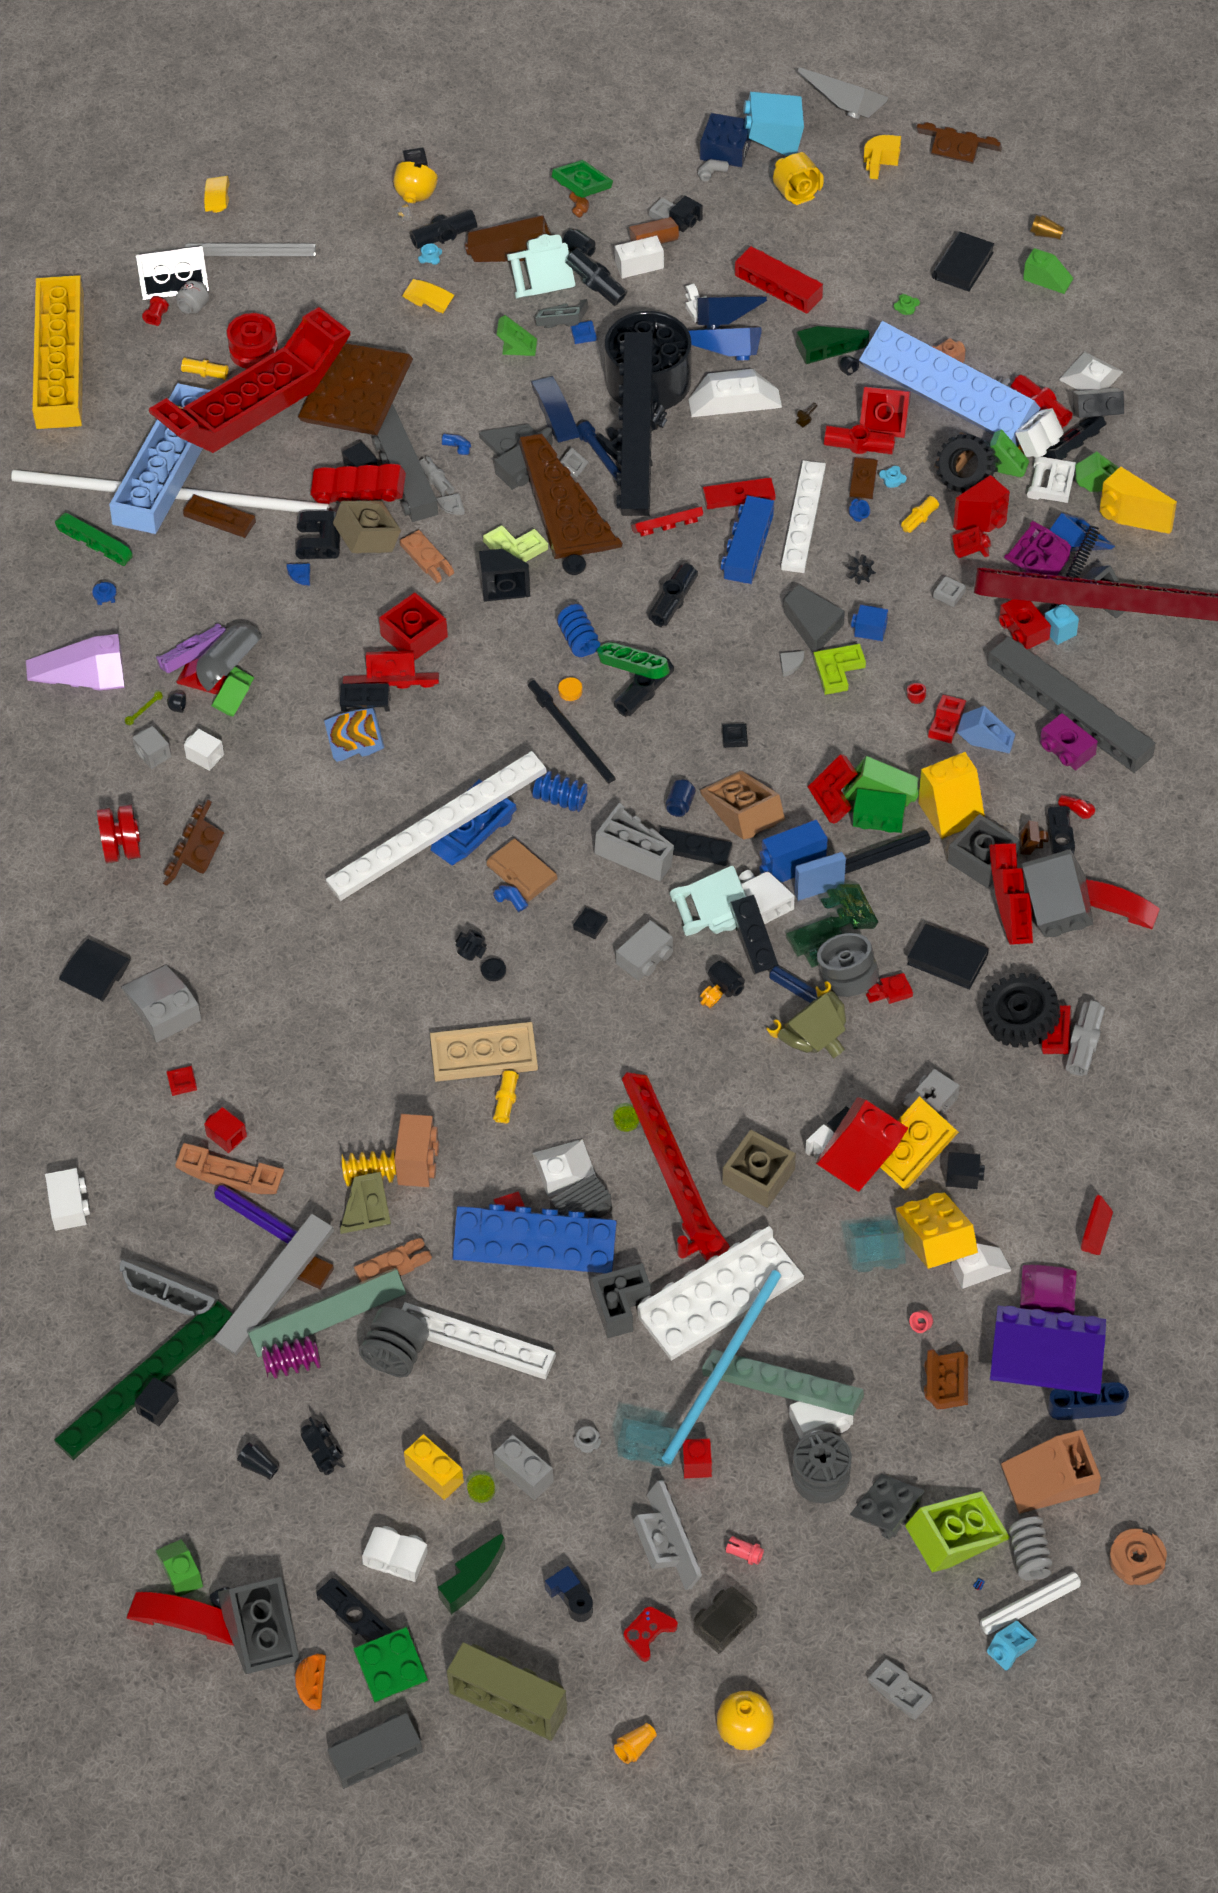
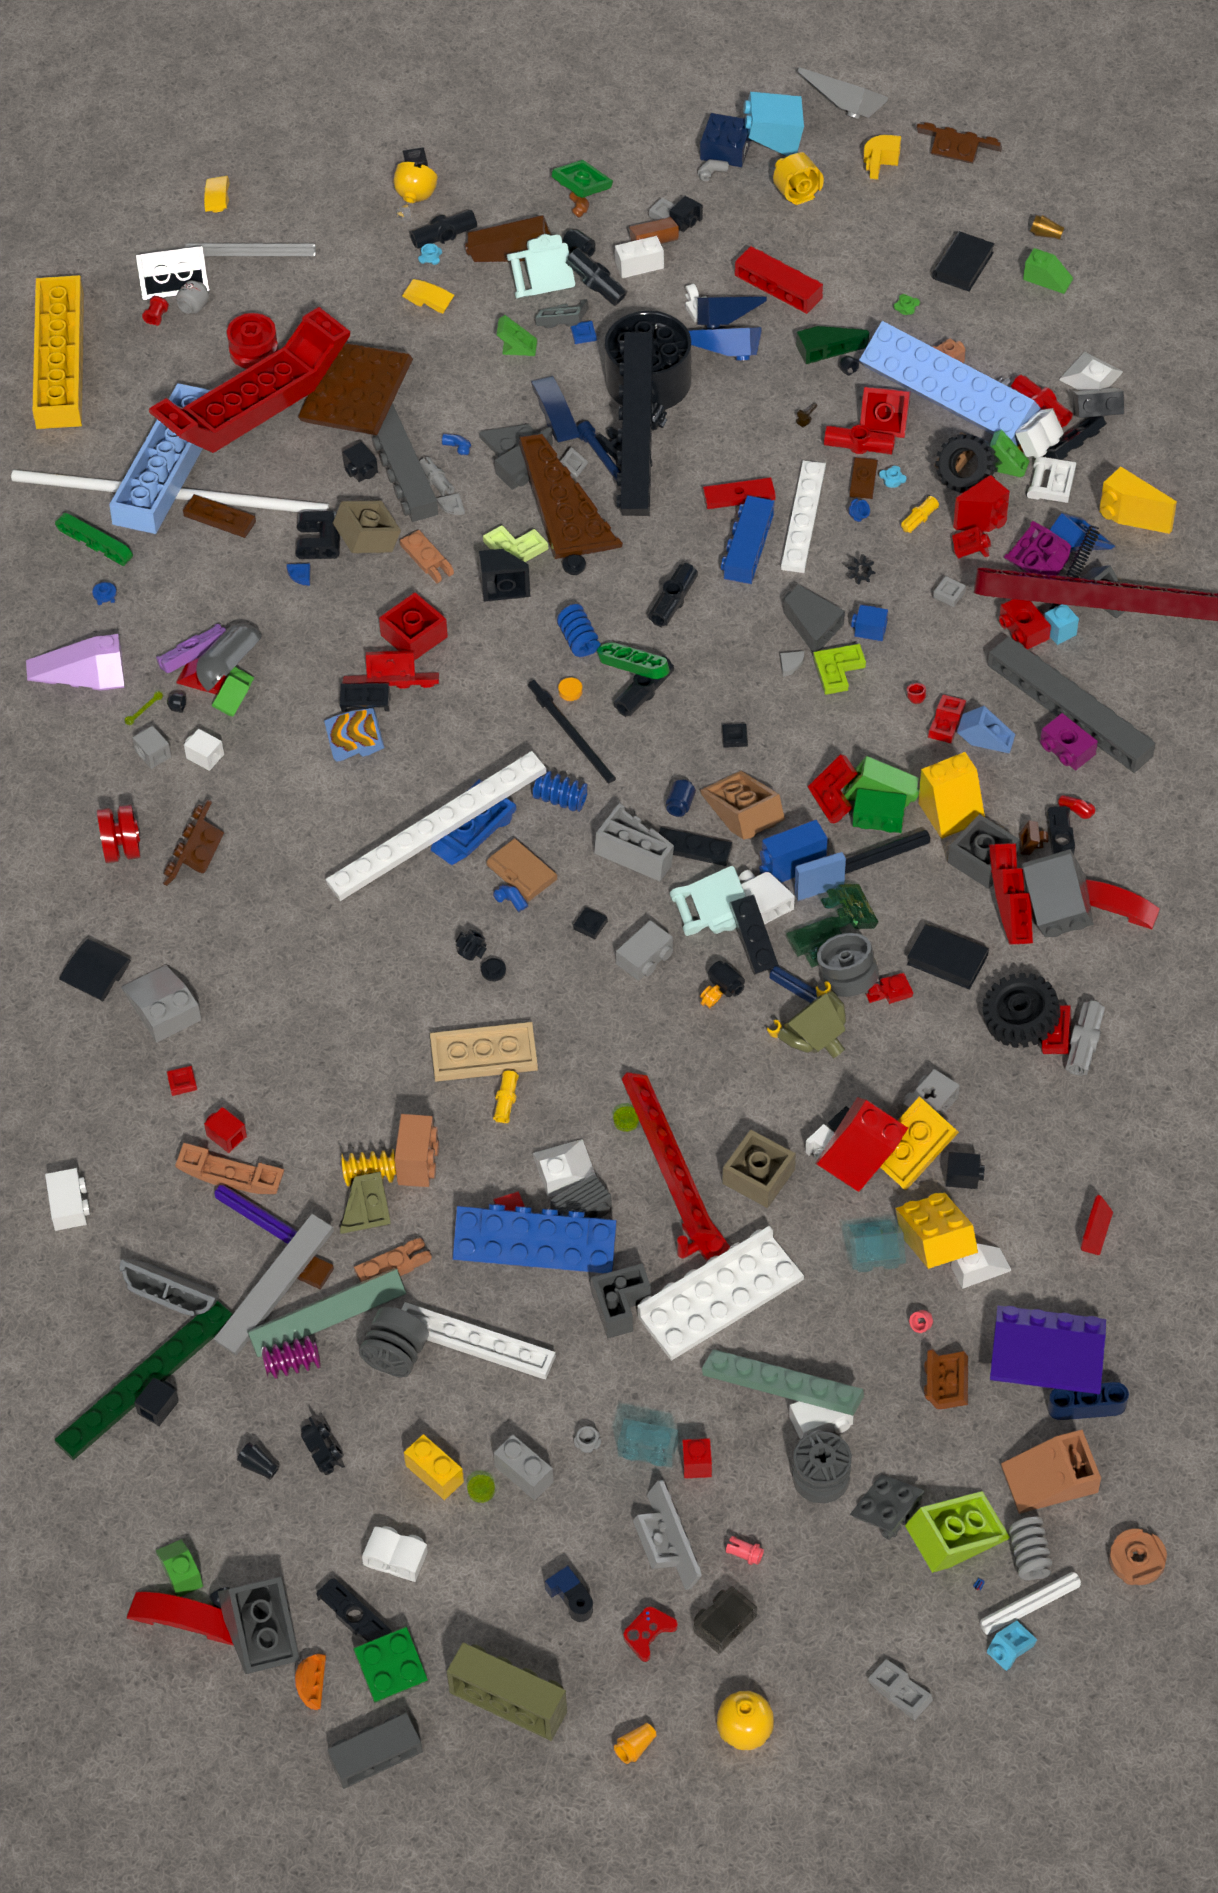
yellow pin [181,357,229,380] -> none
red brick [310,464,406,504] -> none
dark green slope [437,1533,505,1615] -> none
red tile [631,506,704,537] -> none
medium azure piece [662,1270,781,1464] -> none
white wedge [688,369,782,417] -> none
magenta slope [1020,1265,1077,1315] -> none
bright green slope [1075,452,1119,492] -> none

